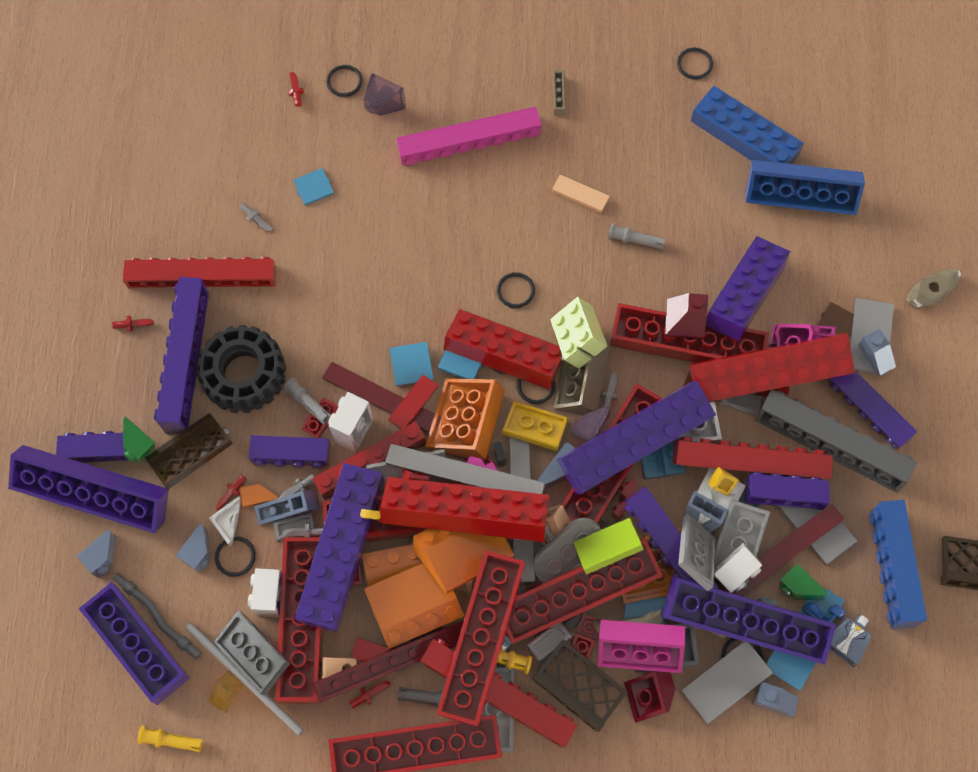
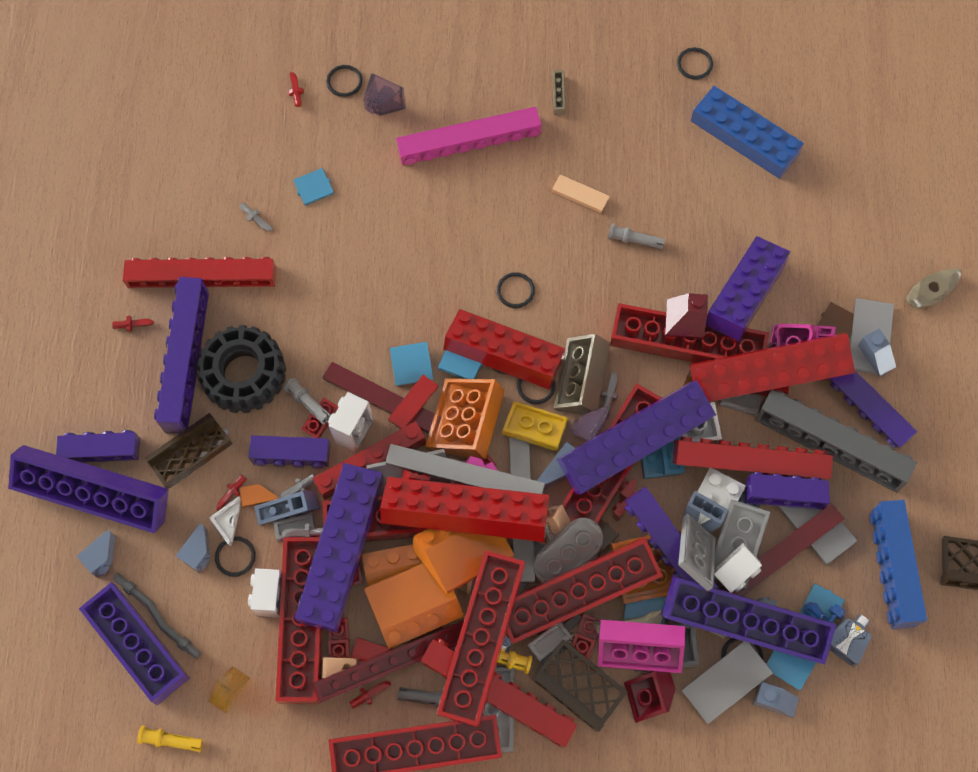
green slope [123,417,155,464] -> none
light grey piece [186,623,304,736] -> none
tile [213,611,290,695] -> none
yellow tile [360,509,381,520] -> none
black tile [493,441,506,466] -> none
yellowish green piece [550,297,607,369] -> none
lime tile [573,518,644,574] -> none
yellow slope [708,467,739,496] -> none
blue brick [745,160,865,215] -> none
green slope [779,564,827,600] -> none
none -> red slope [328,618,350,658]

